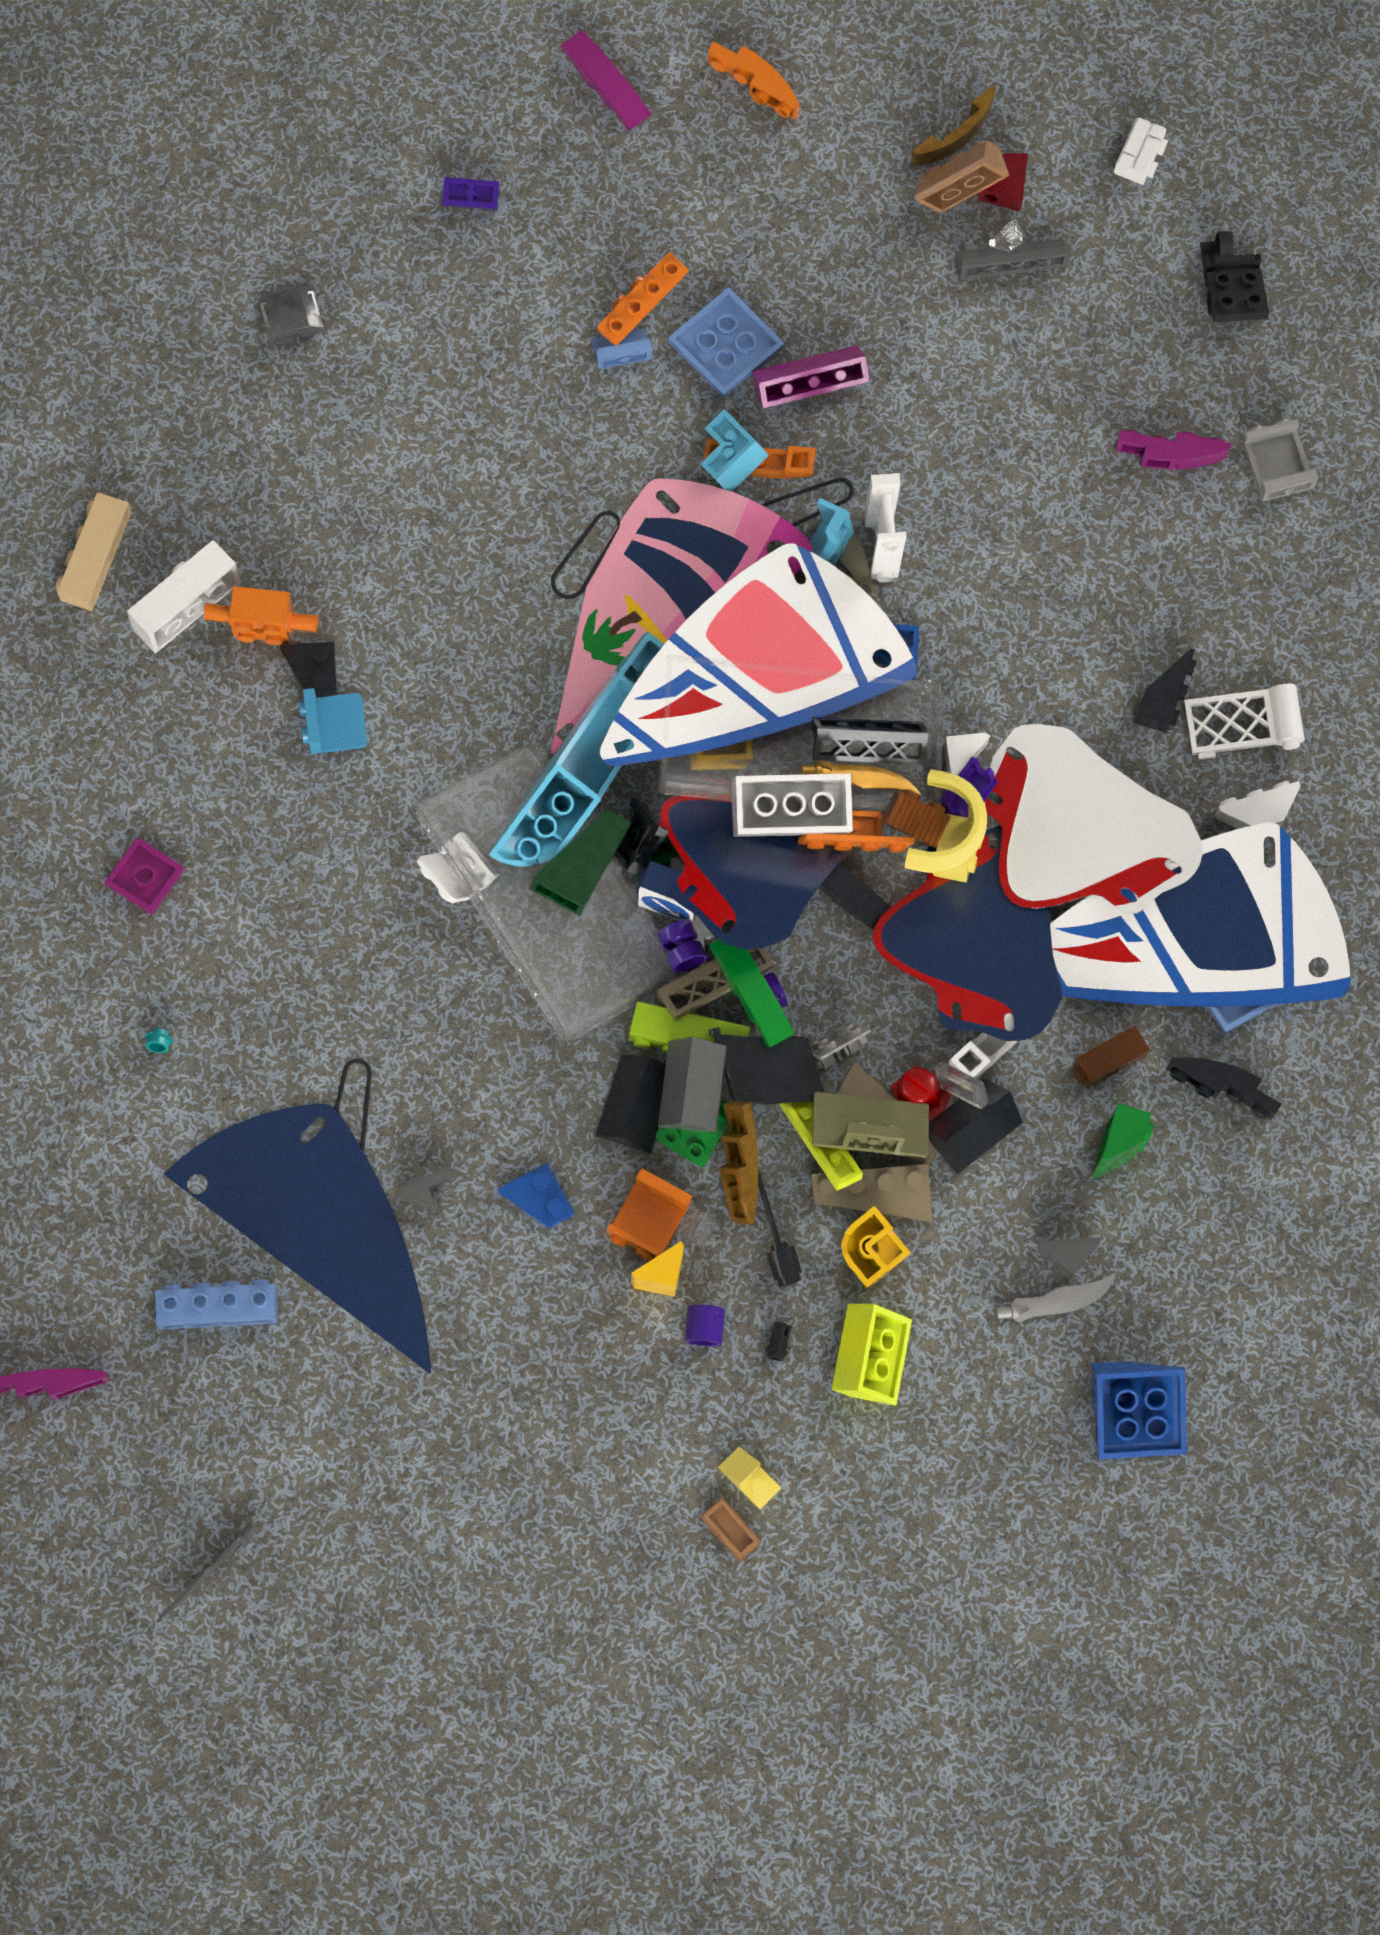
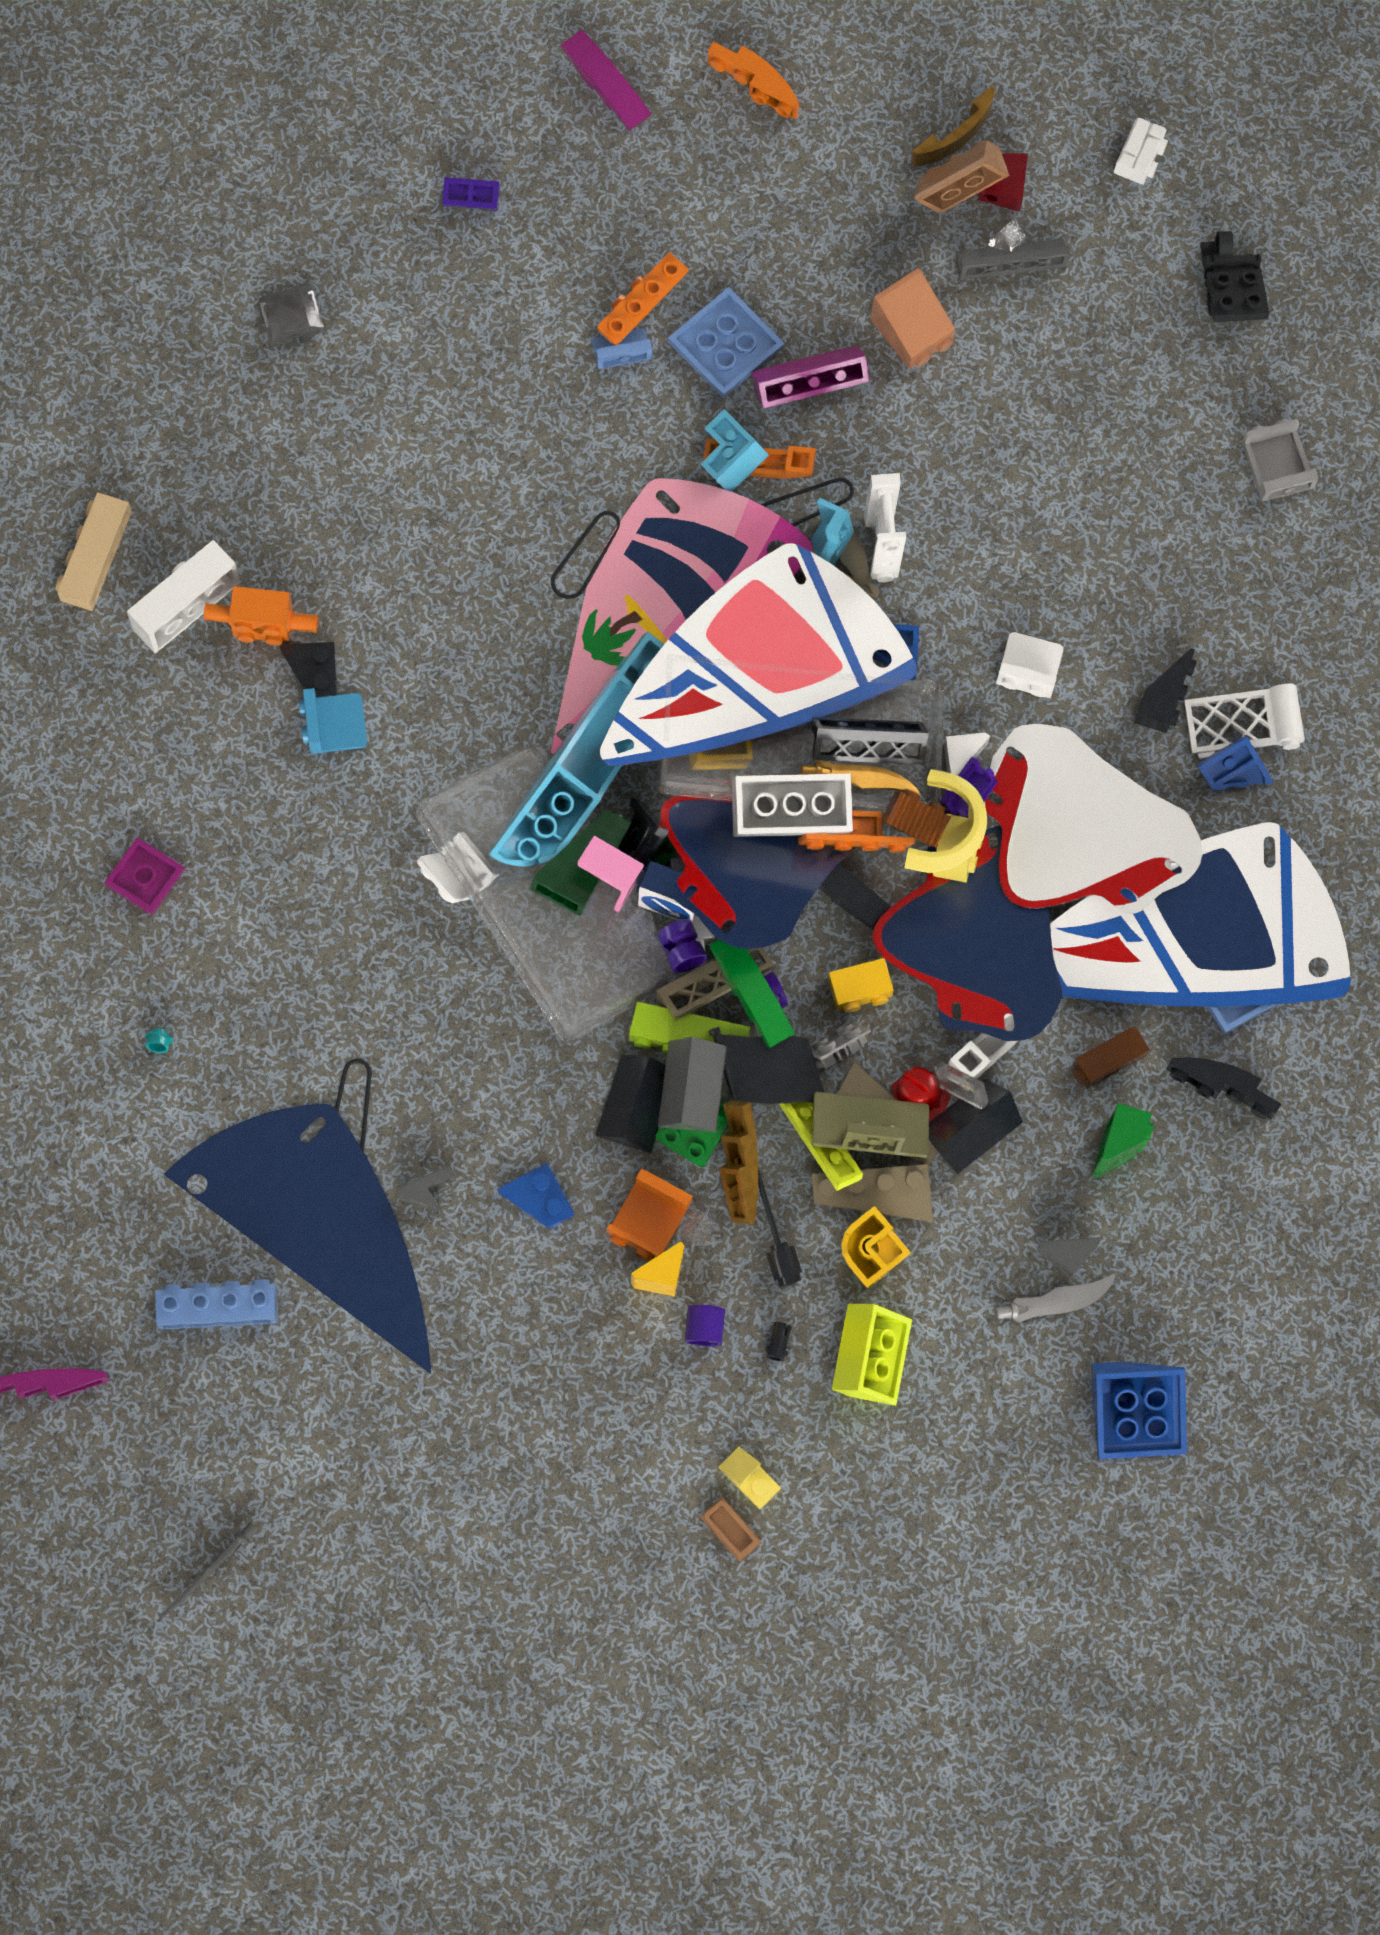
magenta slope [1115,430,1231,469] -> none
white slope [1215,781,1300,829] -> none
none -> bright pink panel [577,836,644,913]
none -> yellow brick [827,958,894,1013]
none -> nougat slope [871,268,956,369]
none -> white bracket [996,632,1063,698]
none -> blue wing [1197,735,1274,790]

